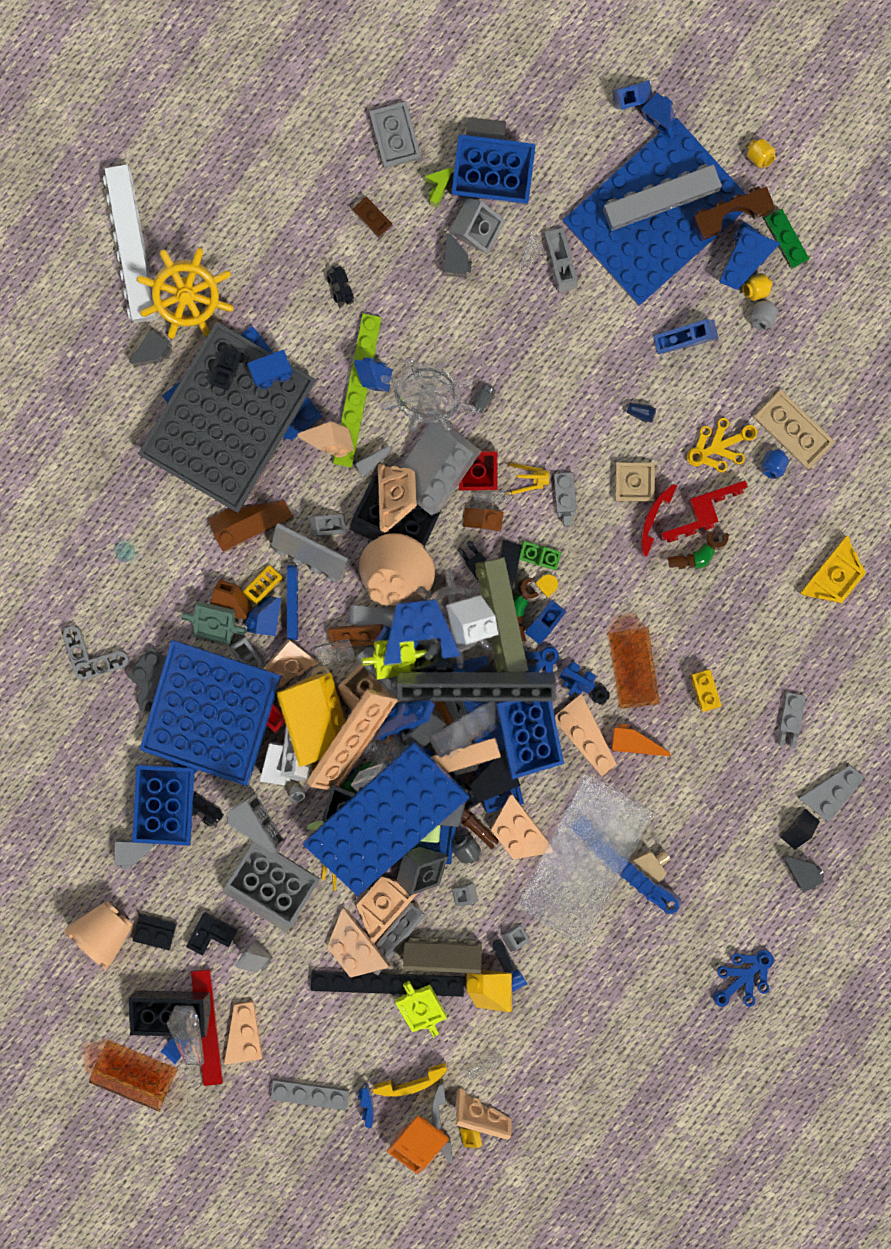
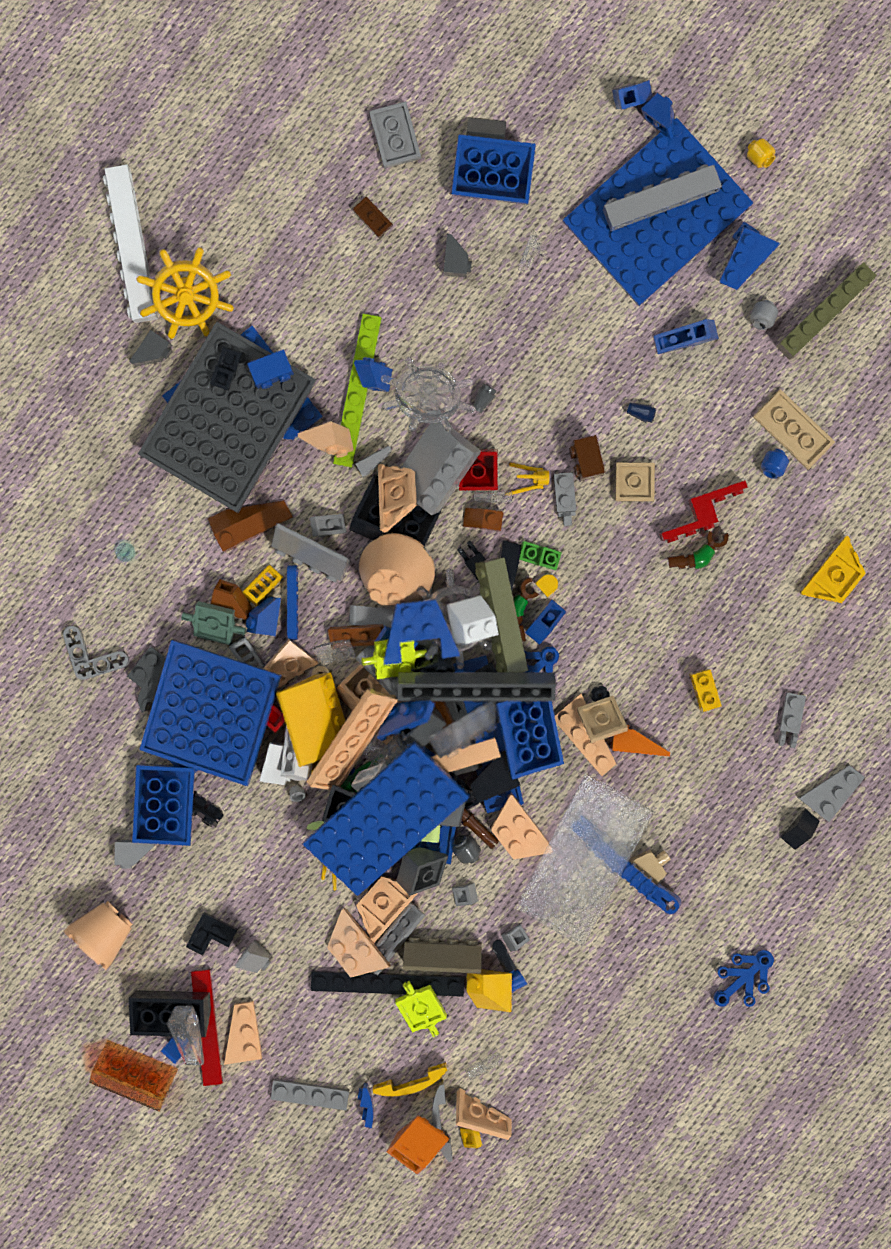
black plate [133,913,177,951] -> none
light grey slope [222,842,320,933] -> none
light grey slope [226,793,285,854] -> none
black hinge [326,266,354,308] -> none
lime slope [424,168,454,208] -> none
light grey slope [450,198,505,254] -> none
light grey slope [544,228,578,293] -> none
blue hips [559,662,596,696] -> none
clear orange slope [608,627,660,709] -> none
red slope [640,484,677,557] -> none
yellow plant [686,418,757,473] -> none
reddish brown arch [692,186,775,242] -> none
yellow head [742,273,772,301] -> none
green plate [764,209,809,269] -> none
dark grey slope [782,855,824,893] -> none
none -> reddish brown brick [569,435,605,481]
none -> tan plate [577,696,628,743]
none -> olive brick [776,262,877,360]

